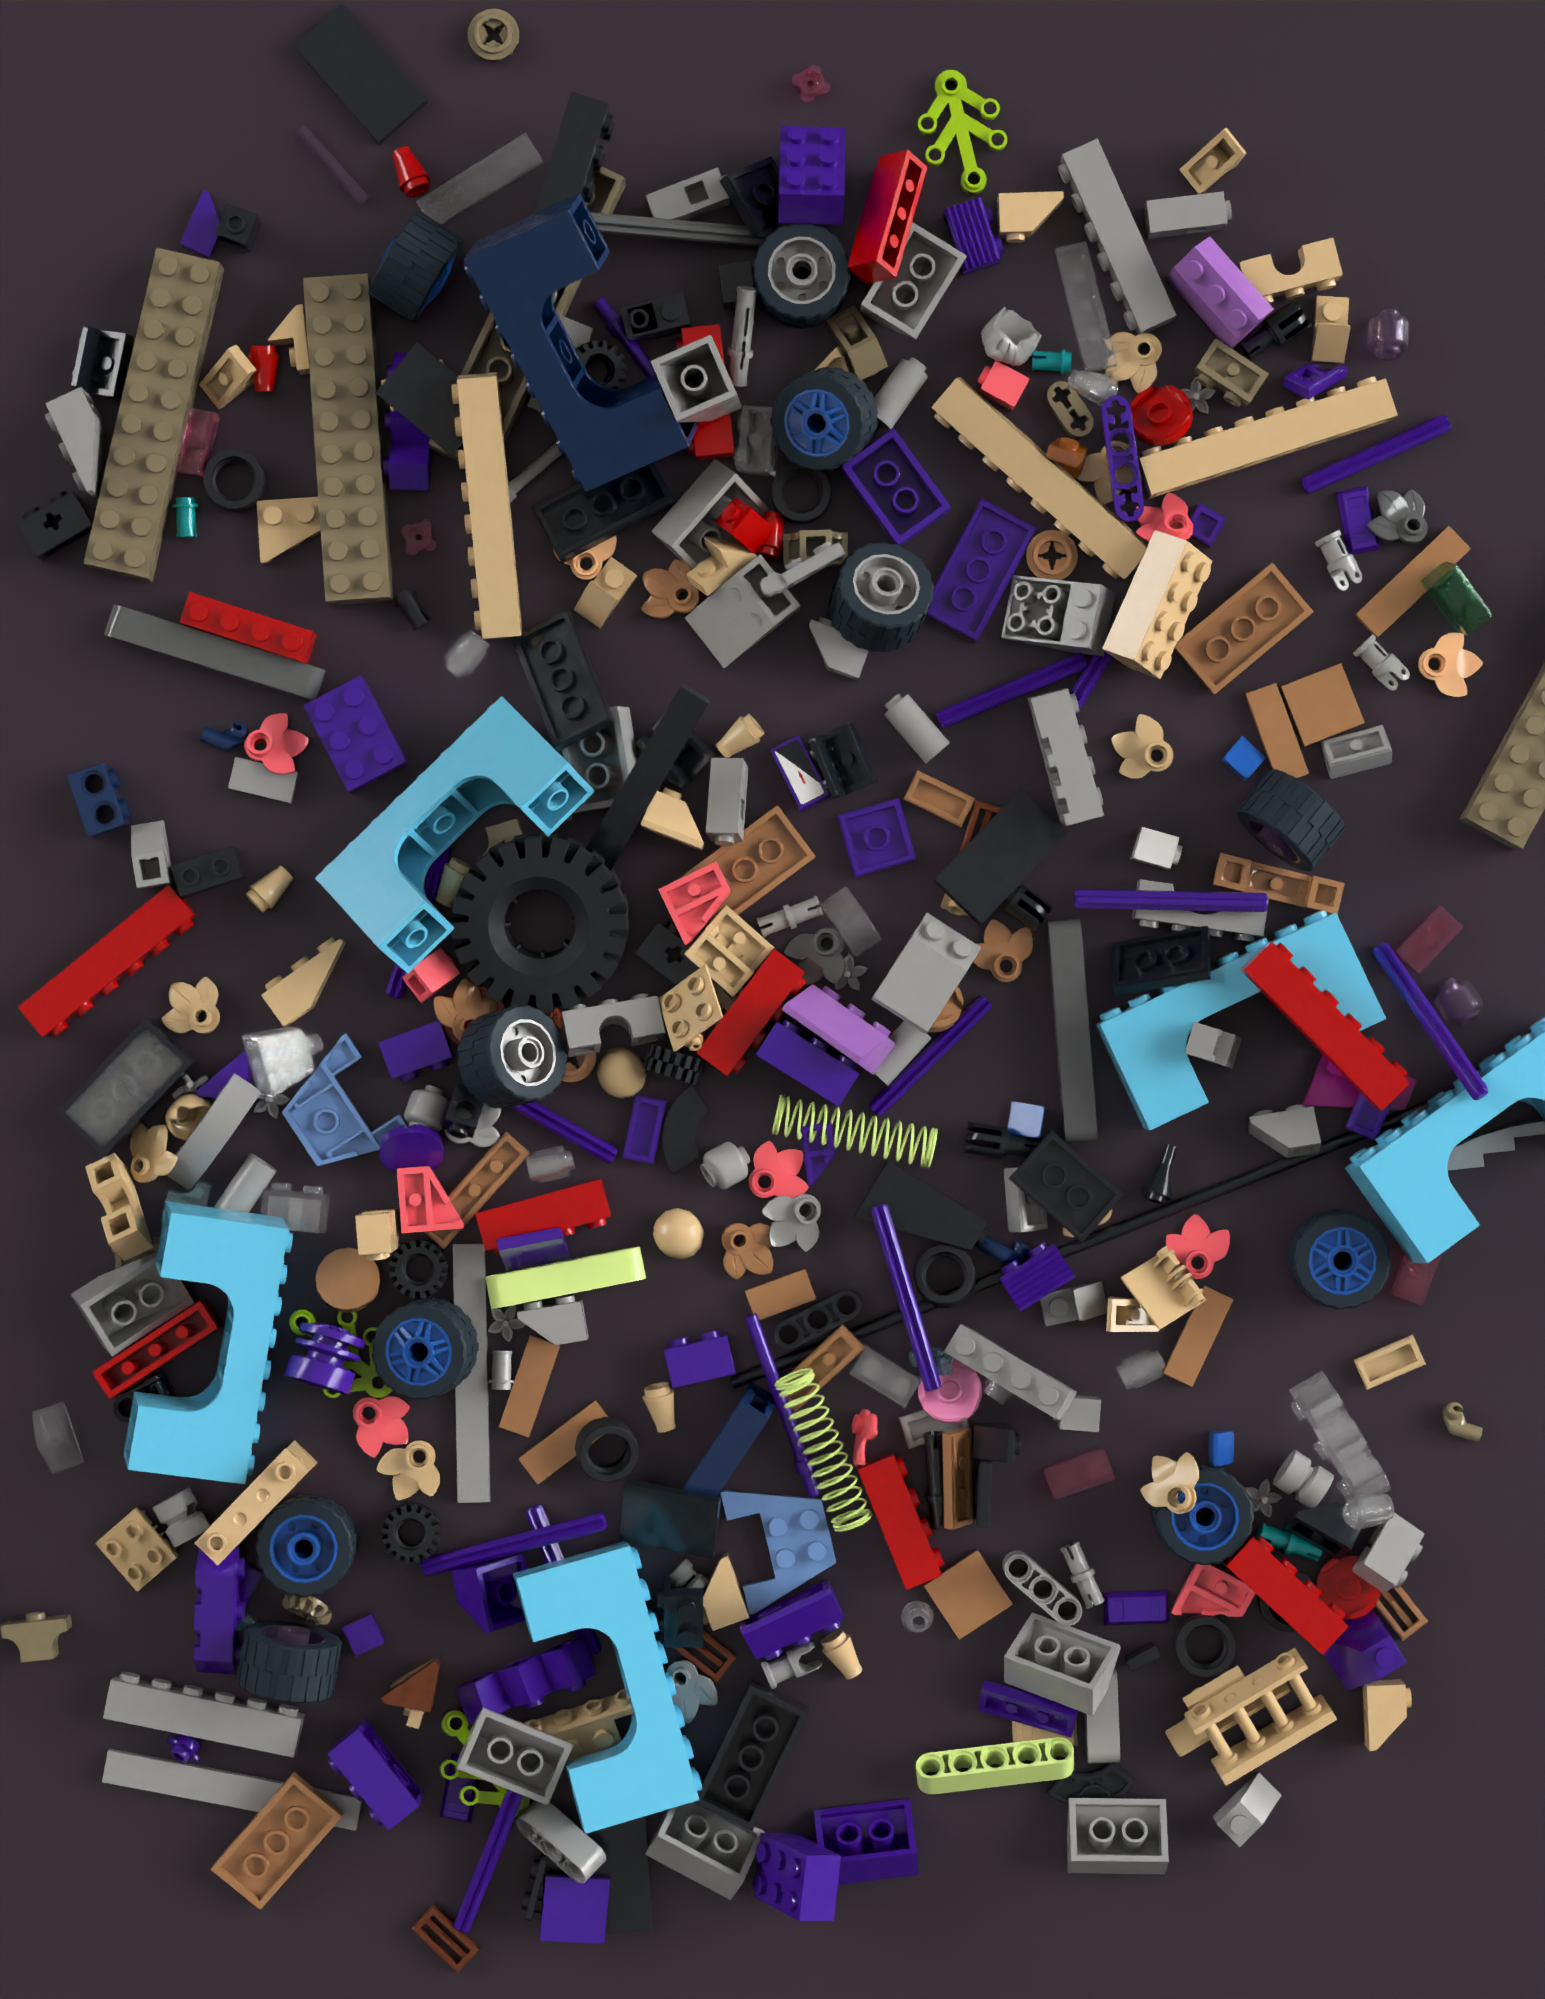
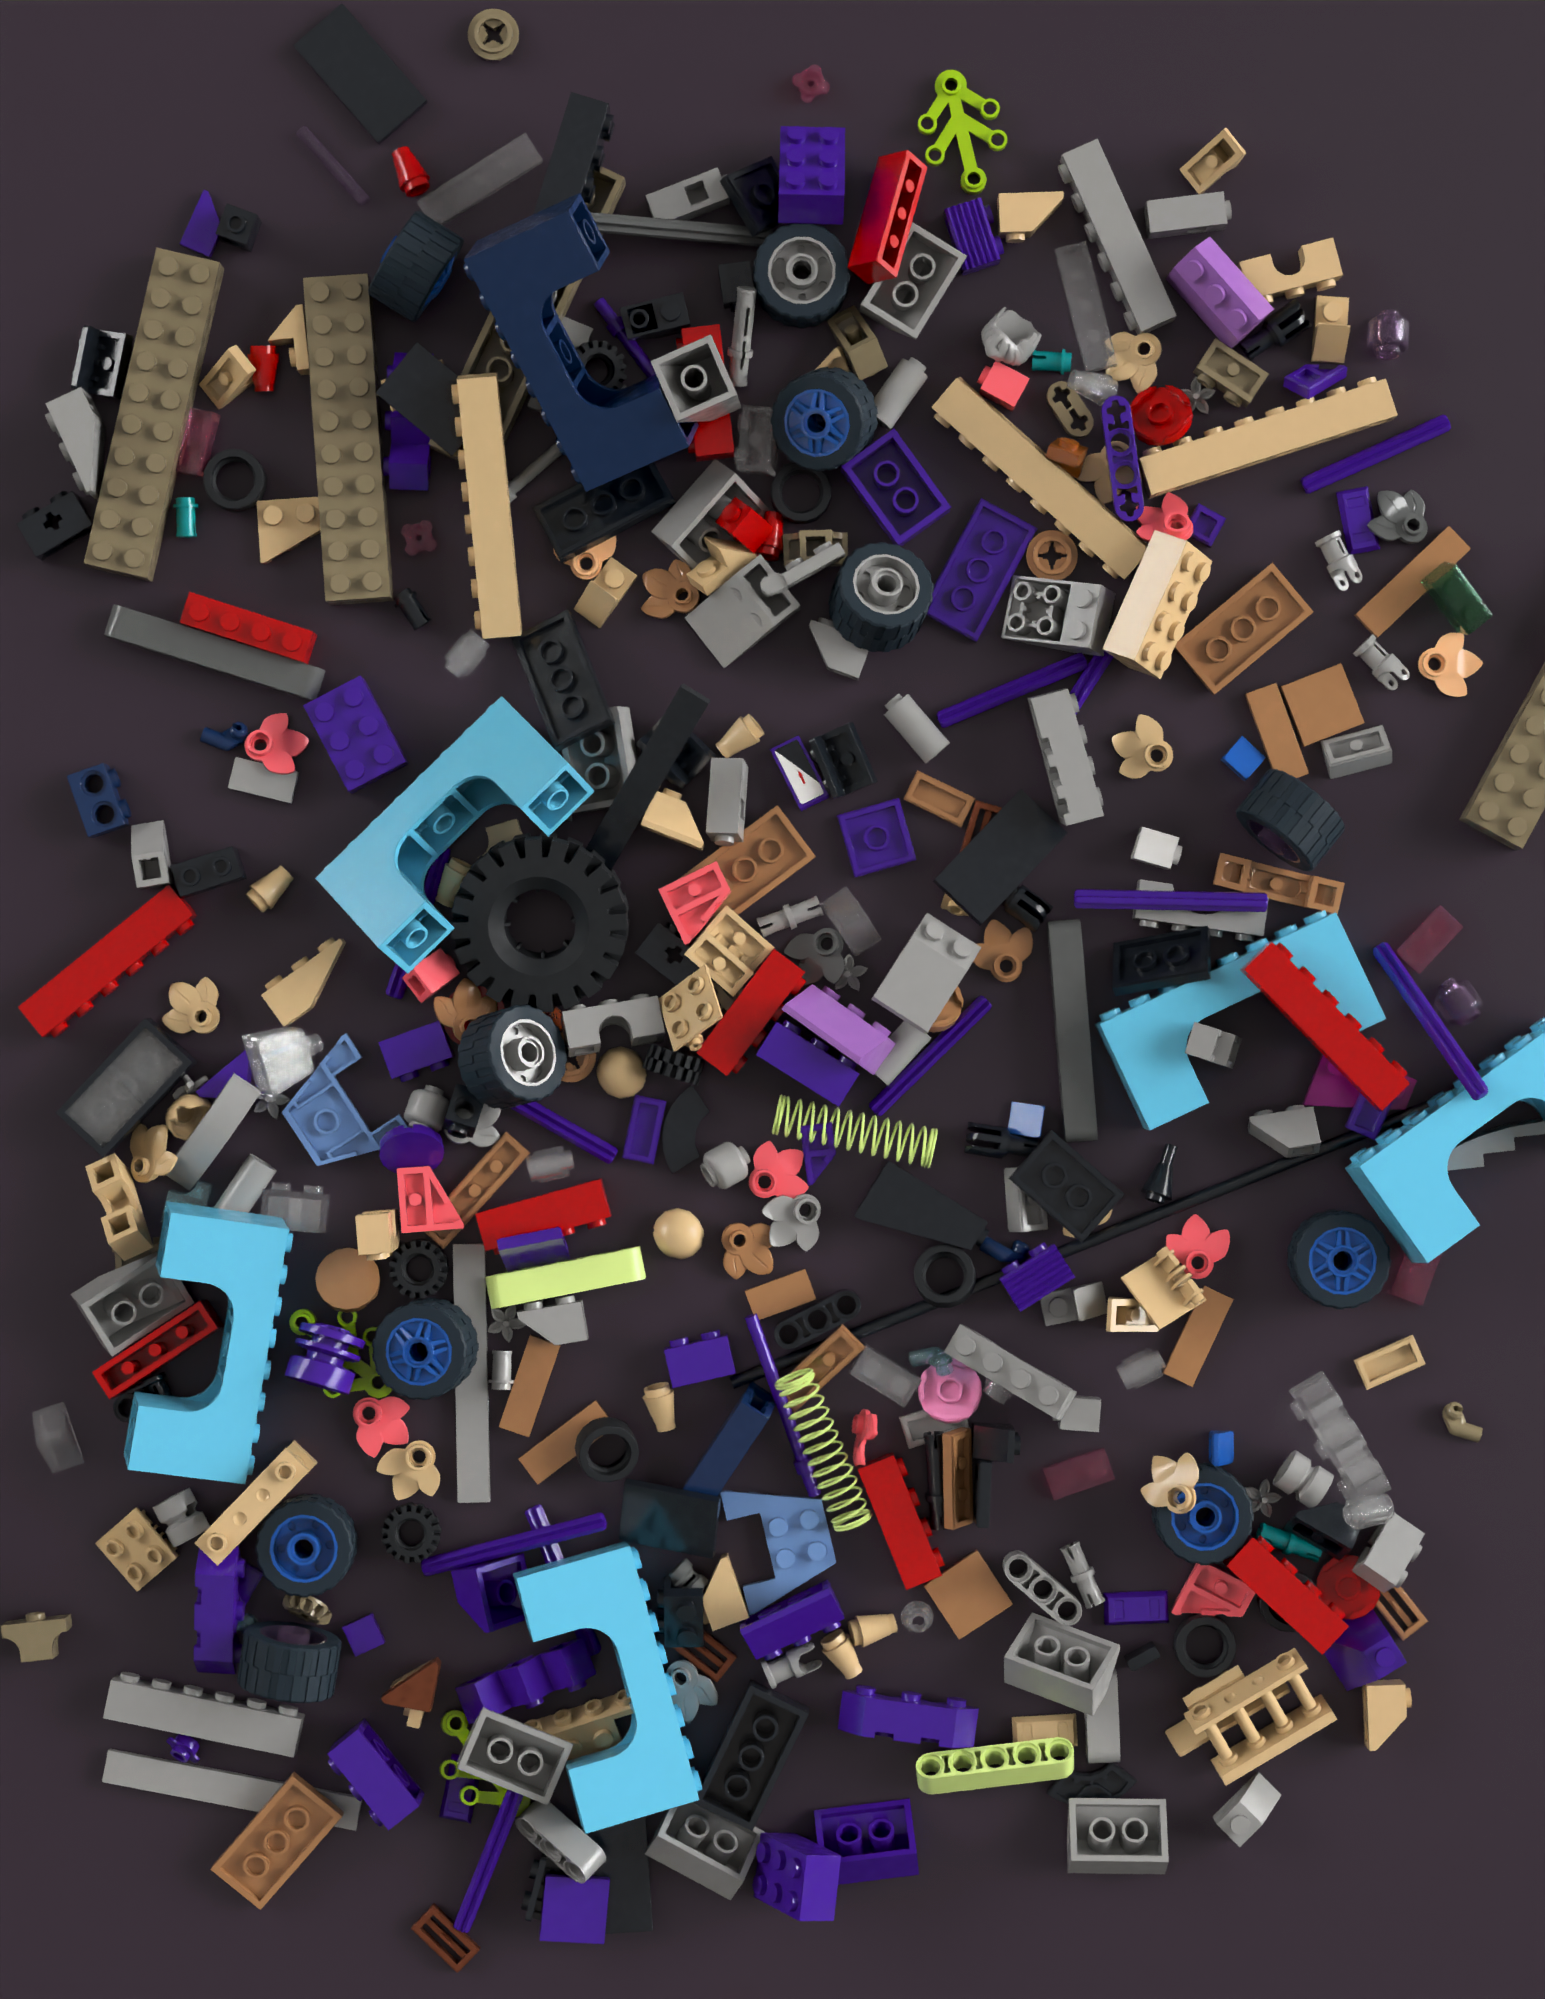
dark purple axle [871,1204,941,1391] -> none
dark purple plate [978,1680,1078,1738] -> none
none -> dark purple brick [838,1685,979,1748]
none -> tan cone [848,1613,897,1647]

